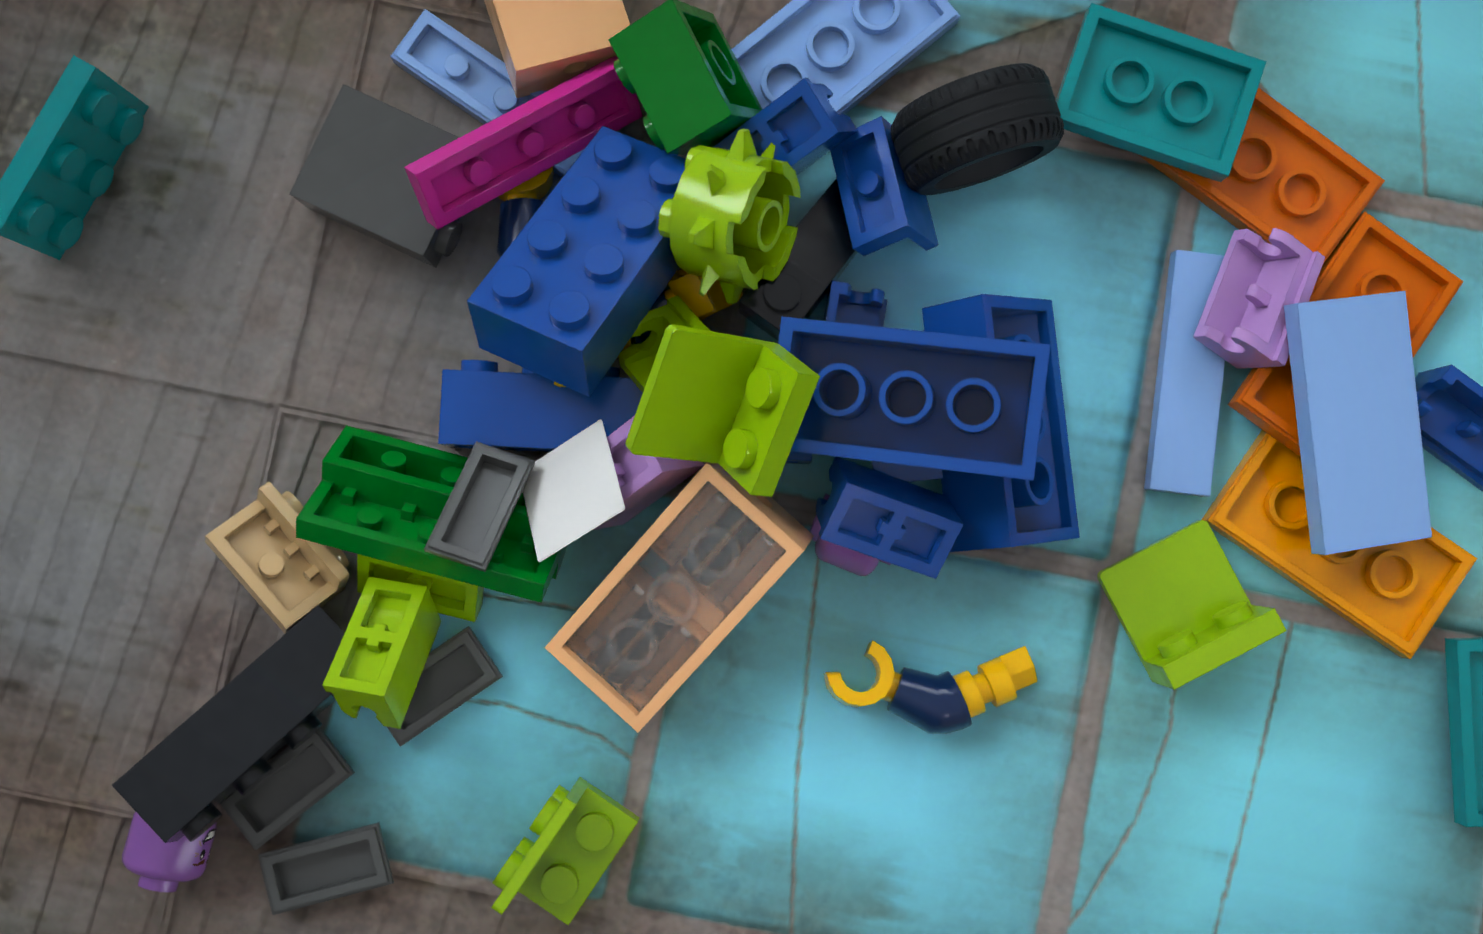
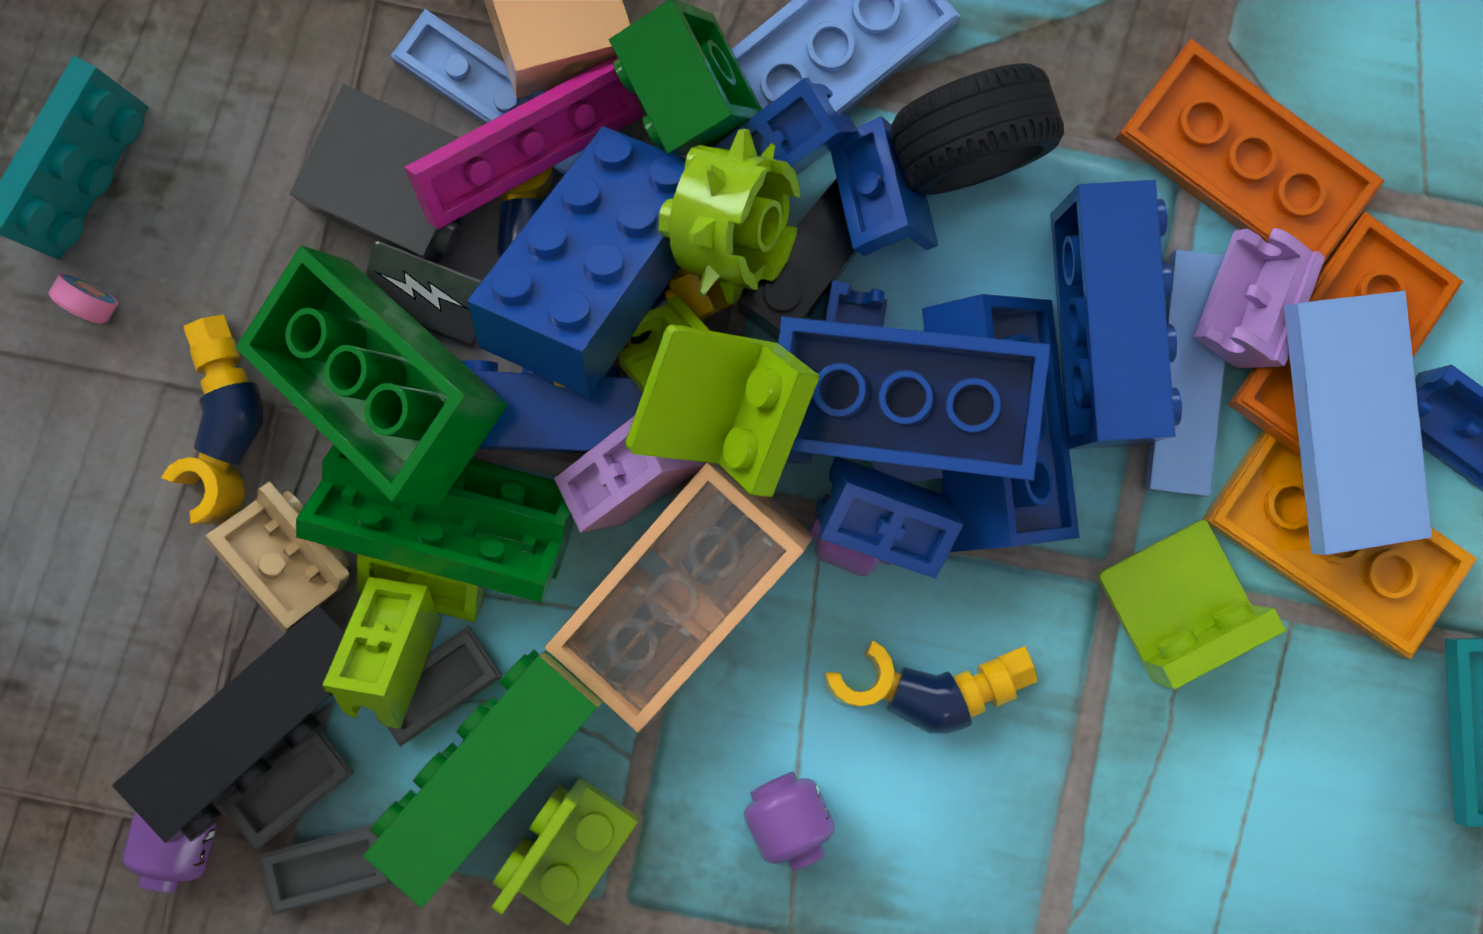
dark grey tile [424,441,535,572] -> none
white sticker [523,419,625,562] -> none
teal plate [1055,3,1267,182] -> none
none -> bright pink tile [48,273,119,324]
none -> yellow piece [161,314,263,525]
none -> green brick [235,245,508,505]
none -> green brick [363,649,603,909]
none -> flat silver slope [366,240,482,346]
none -> medium lavender head [744,771,835,871]
none -> blue brick [1050,180,1182,450]

